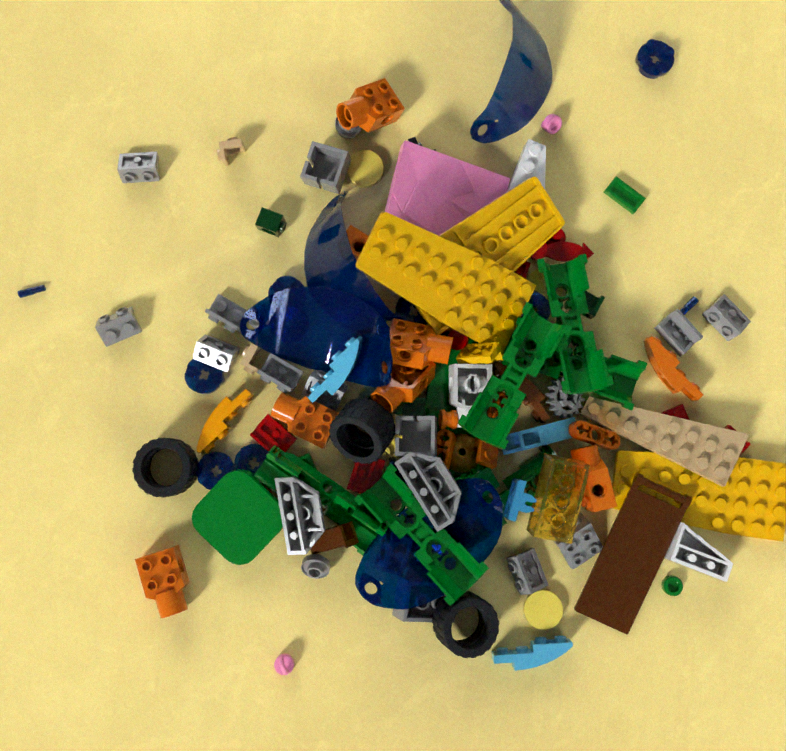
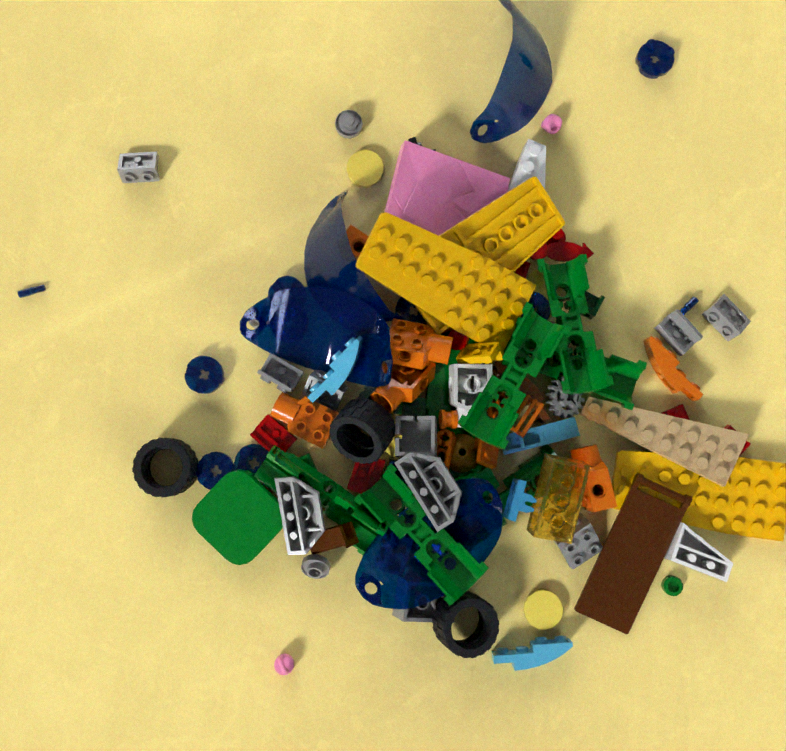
light grey bracket [95,307,142,347] -> none
orange brick [135,545,190,618] -> none
bracket [193,334,240,372] -> none
light orange slope [196,389,254,454] -> none
light grey bracket [205,294,251,333] -> none
tan bracket [217,137,245,166] -> none
tan bracket [240,343,261,375] -> none
dark green brick [255,207,287,237] -> none
light grey piece [300,141,351,194] -> none
orange brick [336,78,405,133] -> none
light grey bracket [506,548,548,595] -> none
orange beam [569,420,620,450] -> none
green tile [603,176,646,214] -> none
none -> orange tile [511,394,545,438]

